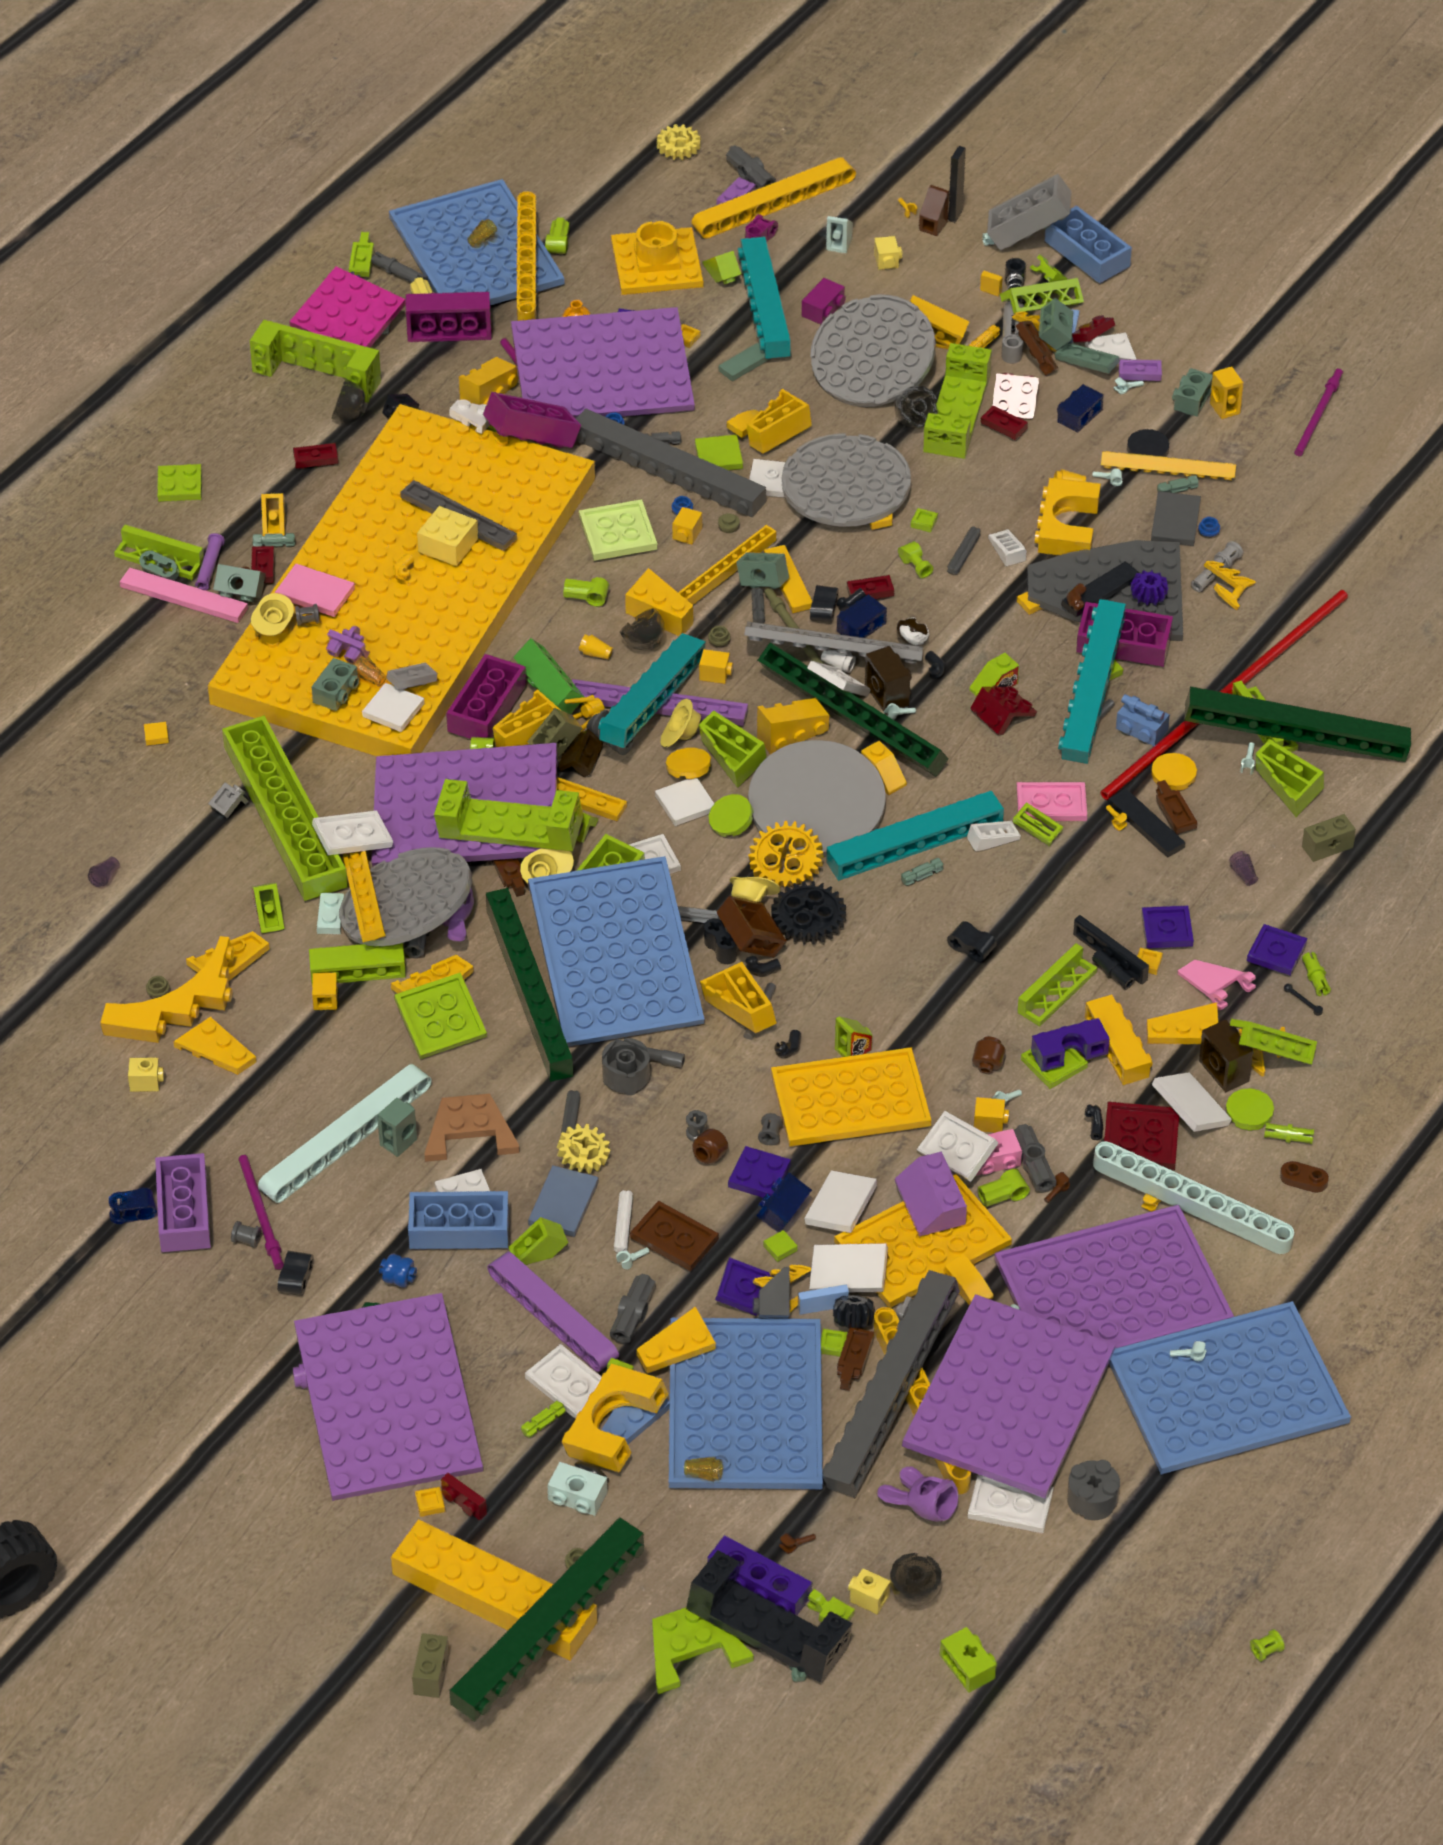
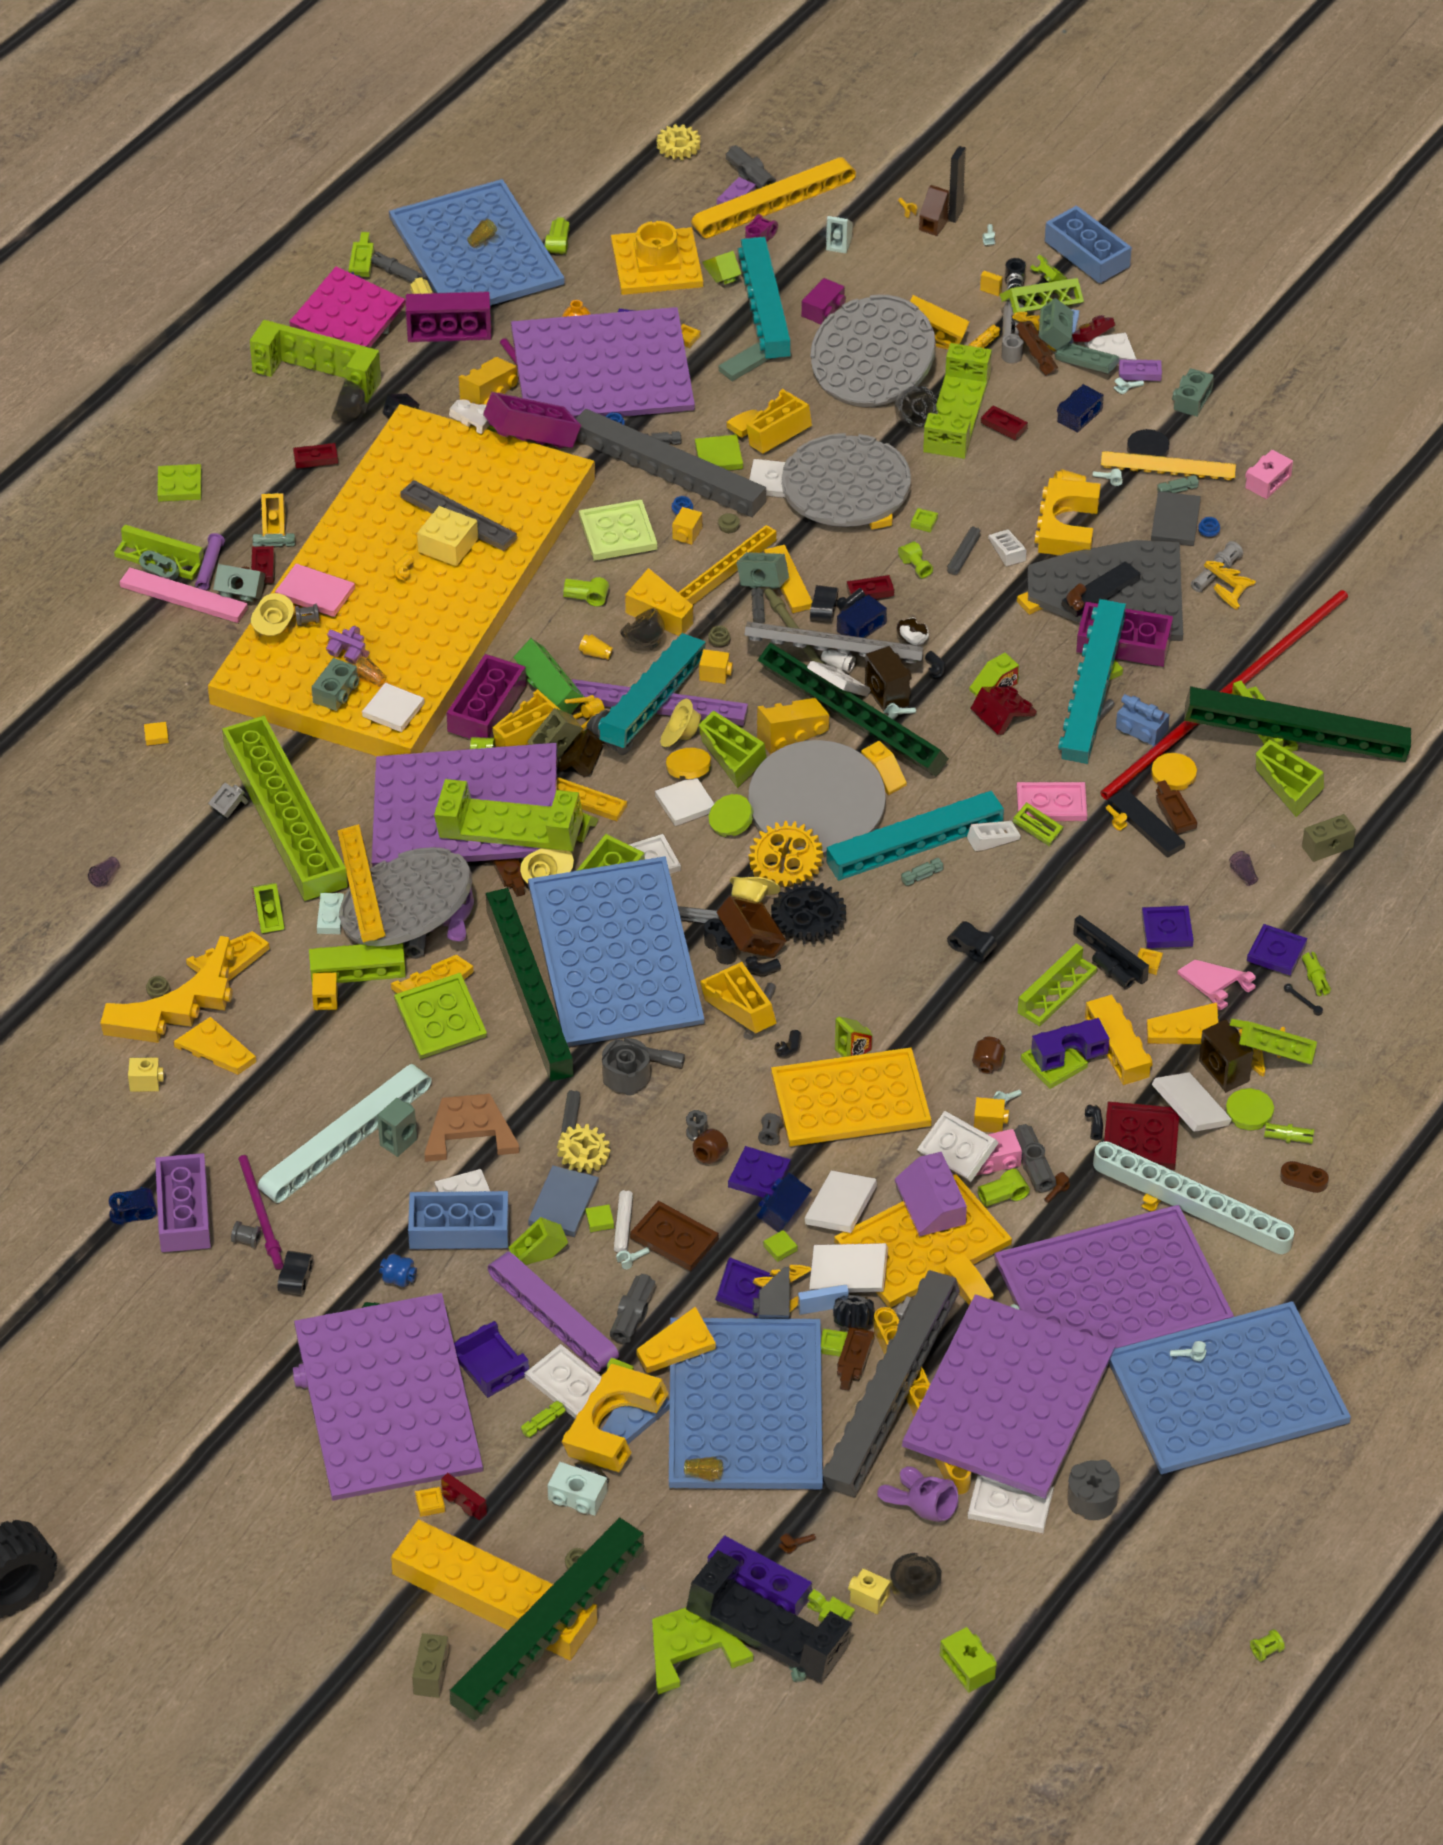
white tile [312,810,393,855] -> none
light grey plate [387,663,437,690] -> none
yellow beam [517,191,536,321] -> none
light yellow brick [874,236,902,270] -> none
light grey brick [987,174,1071,250] -> none
bracket [992,373,1039,420] -> none
dark purple gear [1131,570,1169,606] -> none
yellow brick [1210,367,1244,419] -> none
light aqua hand [1240,742,1255,775] -> none
magenta bar [1294,368,1343,456] -> none
none -> dark purple panel [454,1321,529,1398]
none -> lime tile [585,1204,614,1232]
none -> bright pink brick [1245,450,1293,499]

